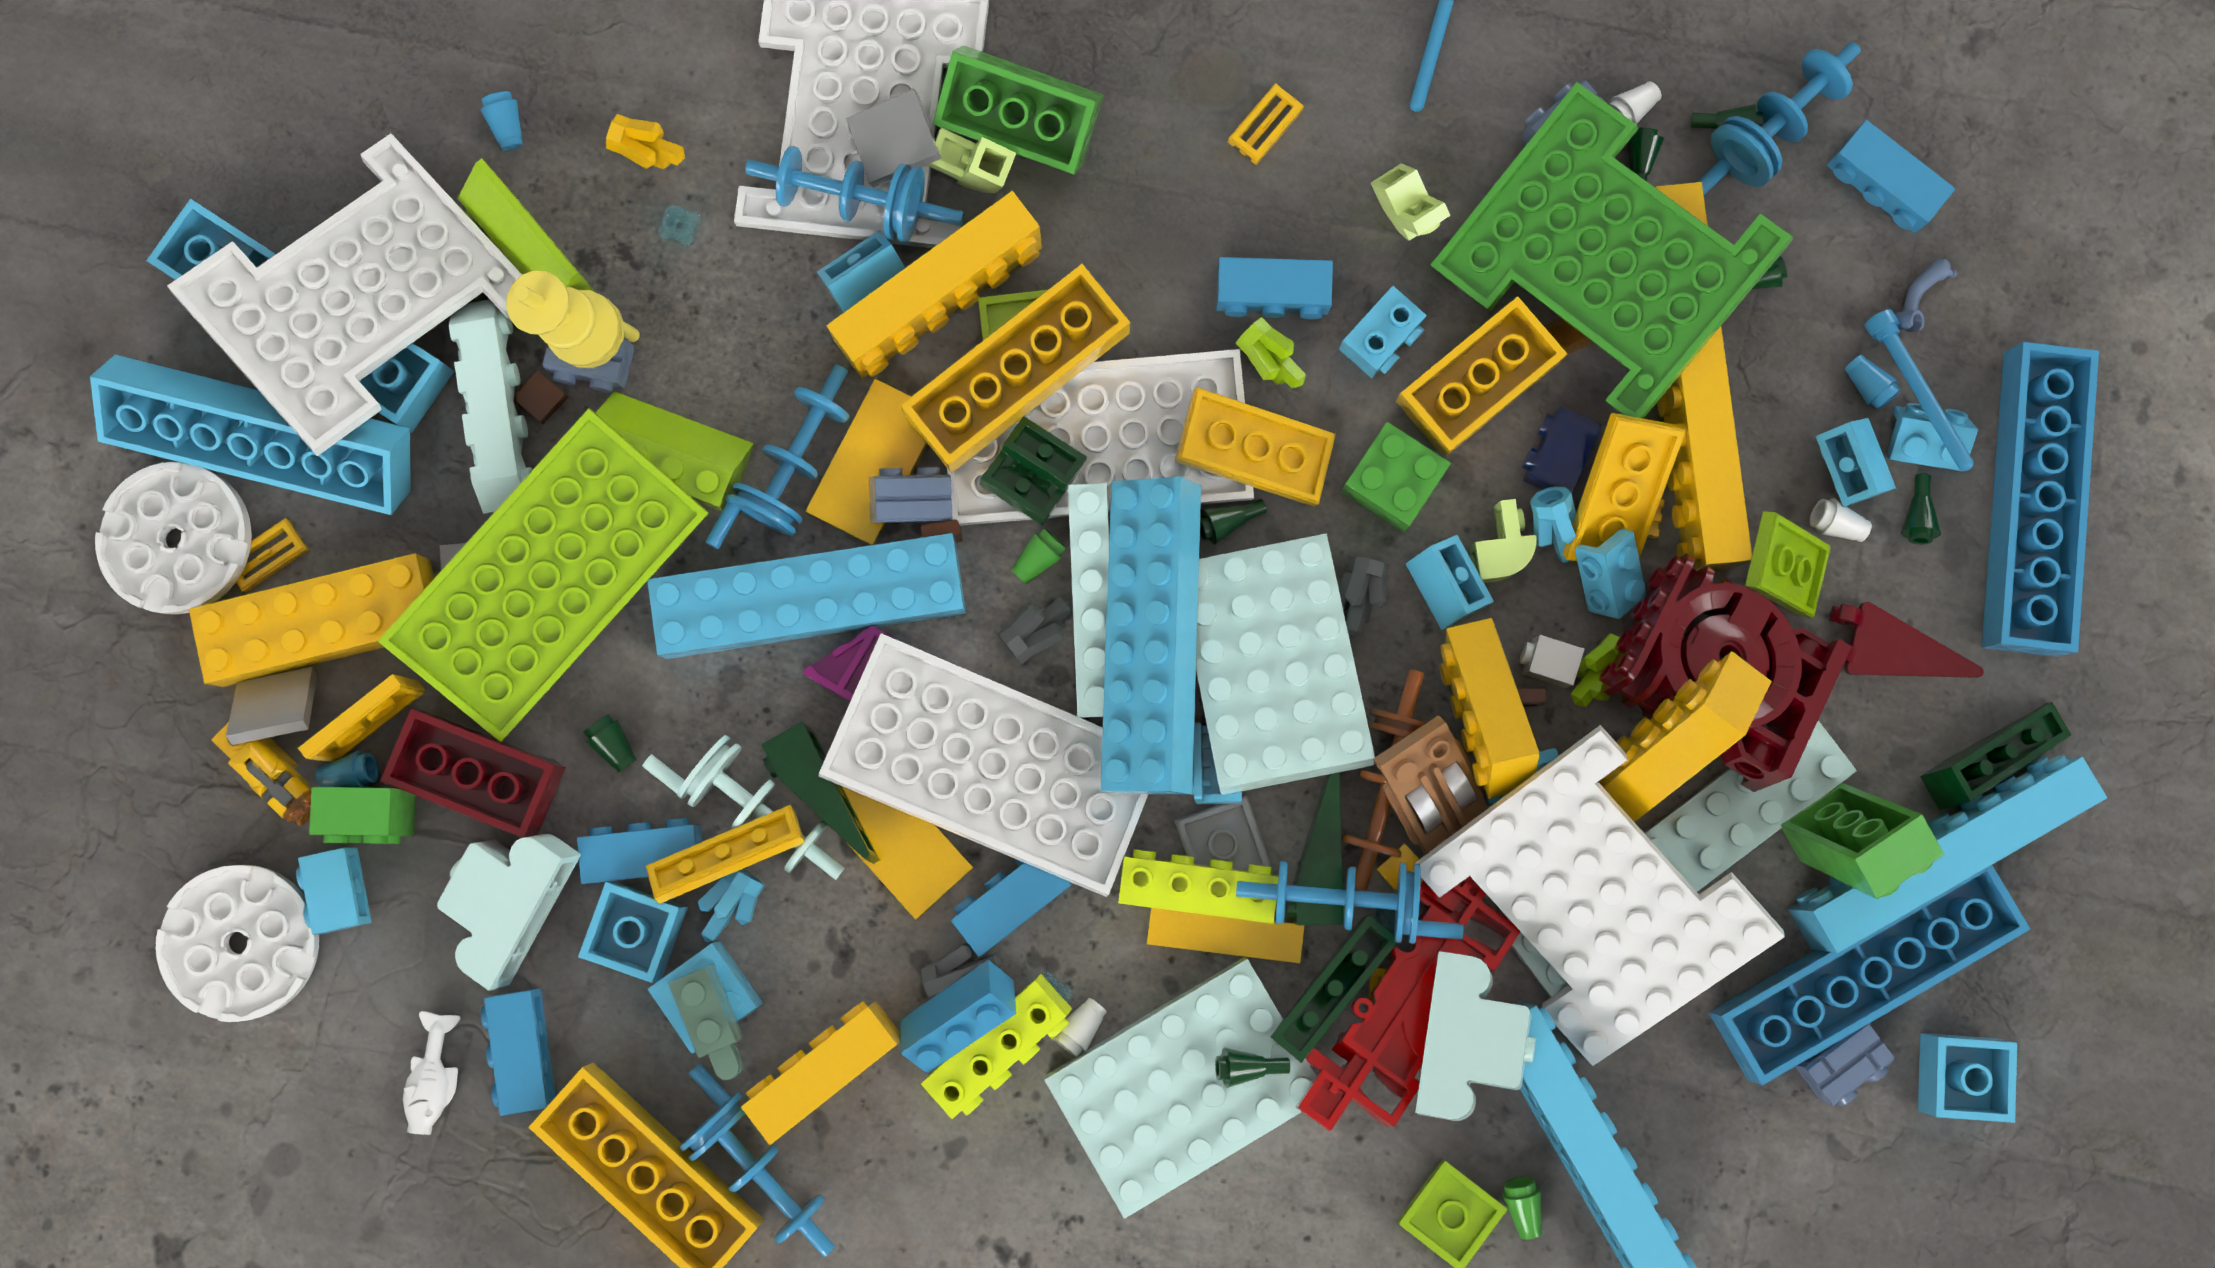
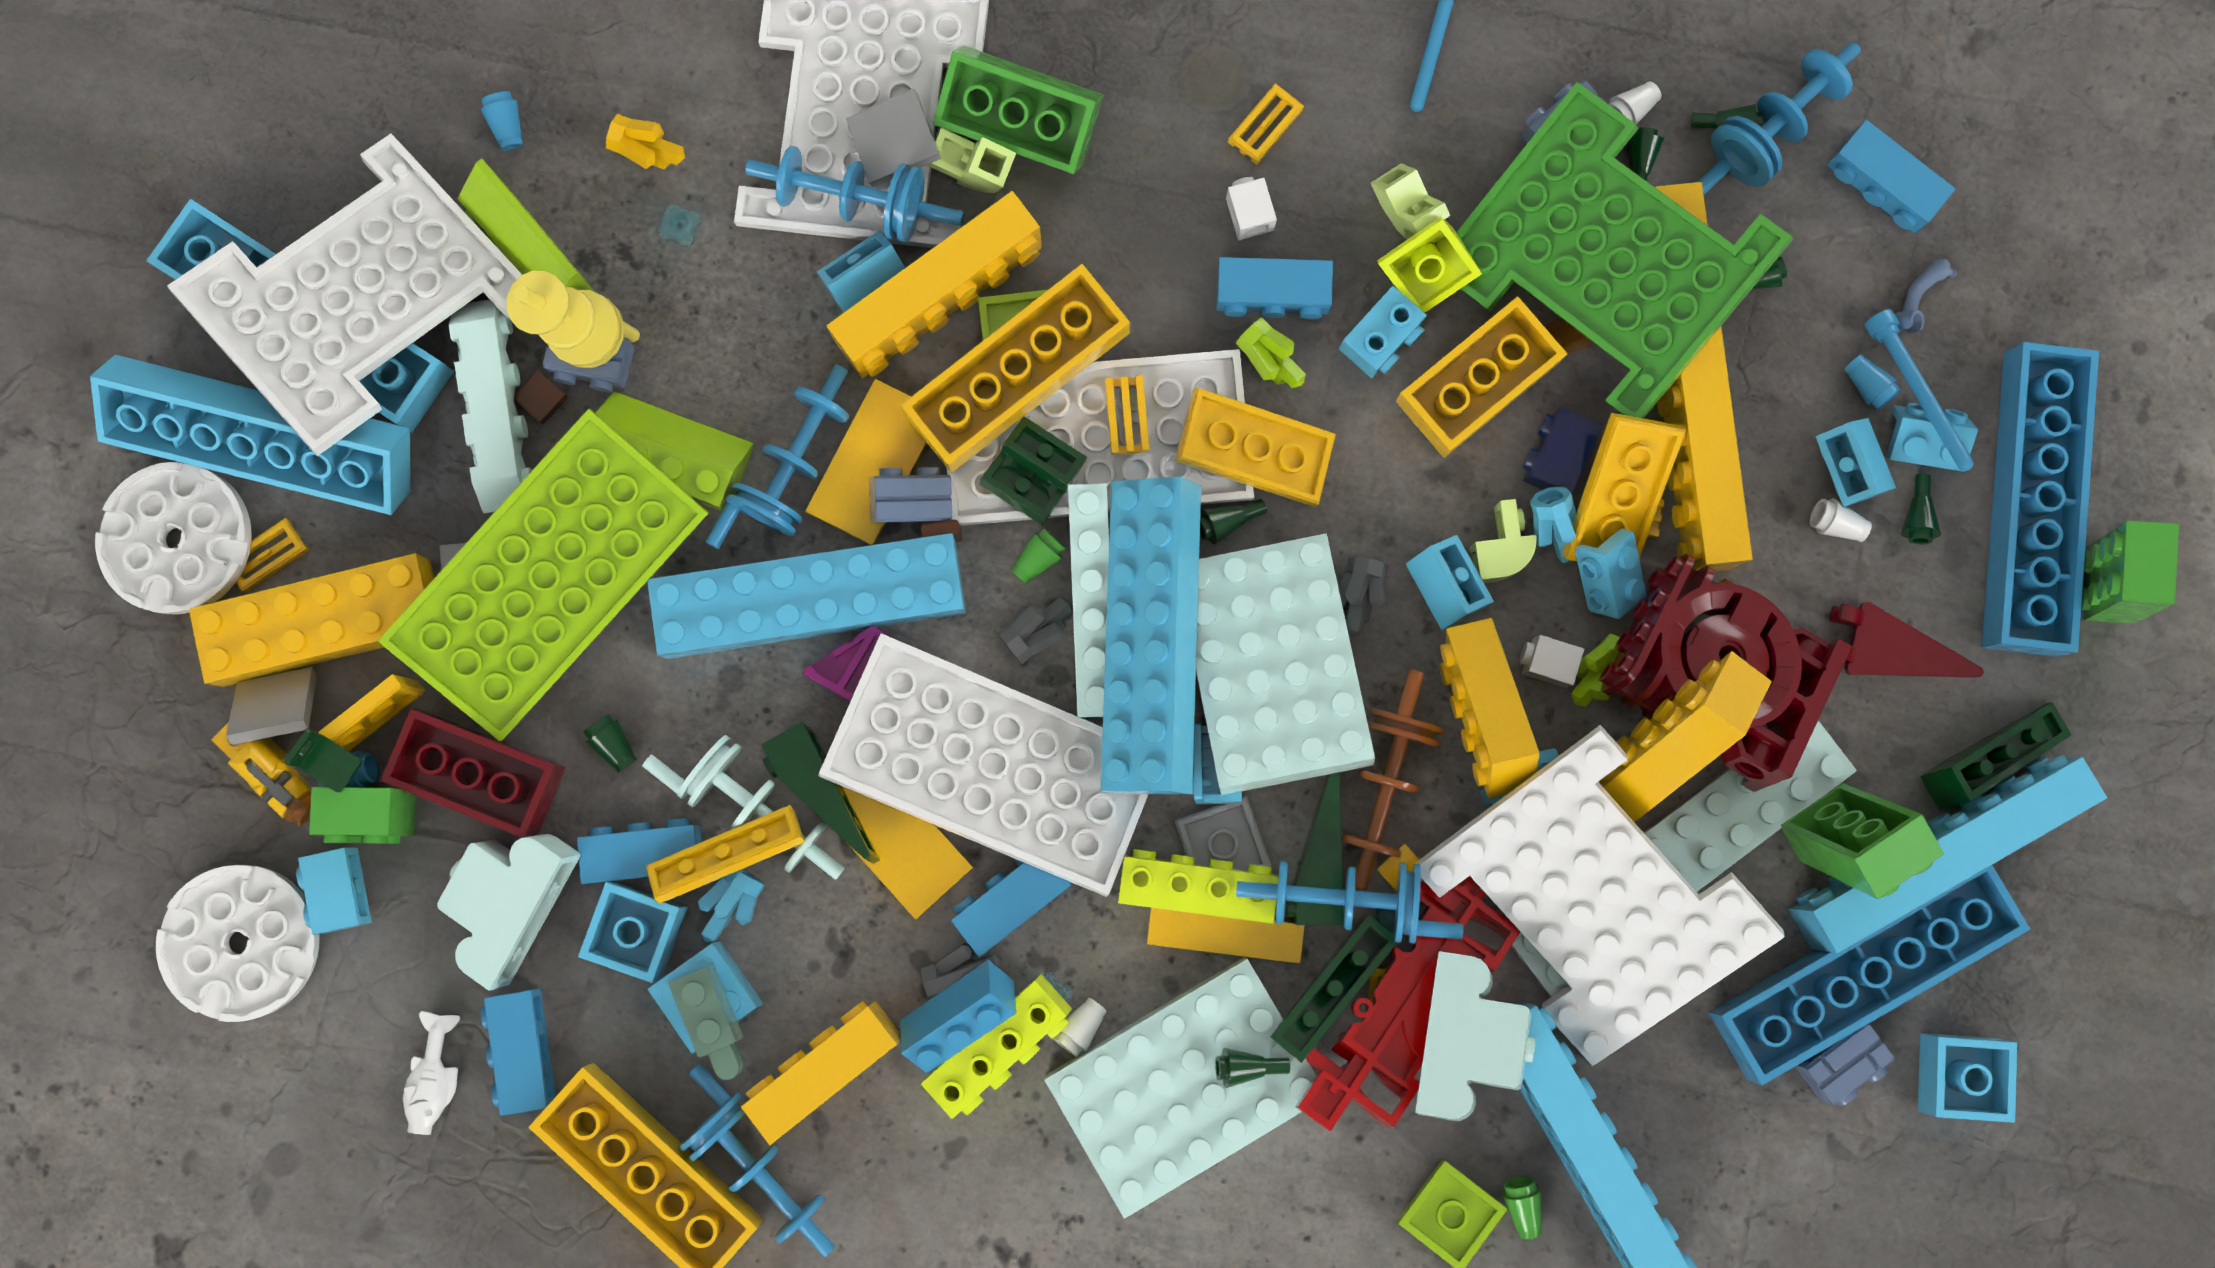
bright green brick [1340,422,1451,533] -> none
medium nougat piece [1373,715,1489,855] -> none
reddish brown tile [1517,689,1546,707] -> none
lime tile [1745,511,1831,618] -> none
none -> dark green bracket [283,728,362,793]
none -> yellow tile [1105,375,1150,455]
none -> white brick [1226,177,1277,241]
none -> neon yellow slope [1377,216,1482,313]
none -> bright green brick [2081,521,2179,624]

